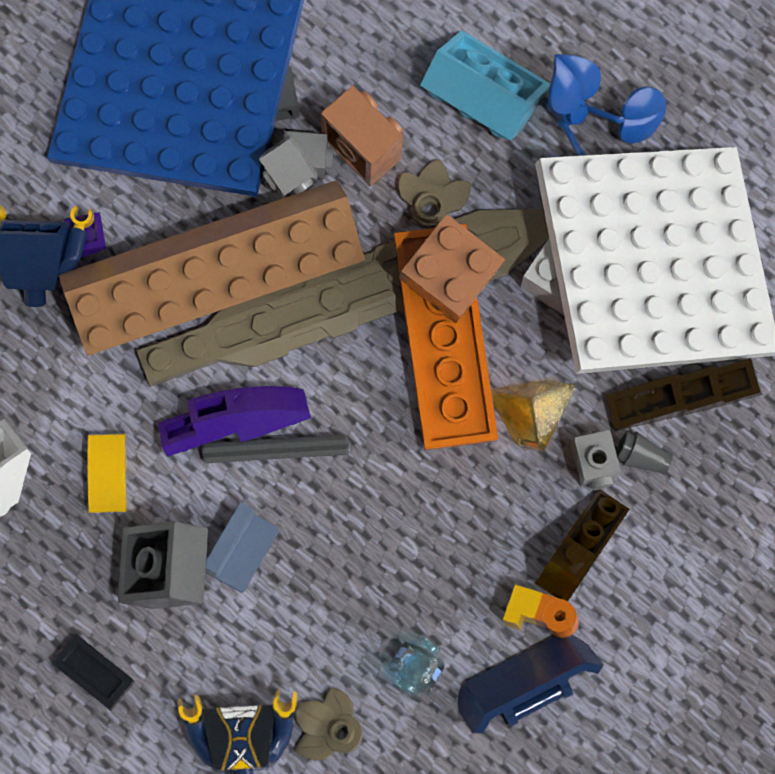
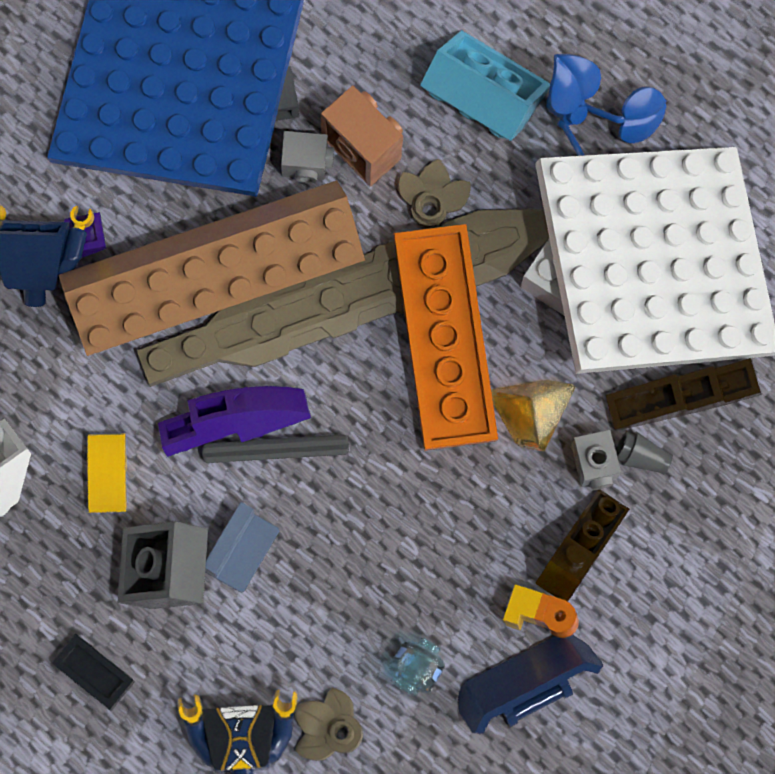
light grey brick [259,134,316,196] -> none
nougat brick [398,214,506,324] -> none

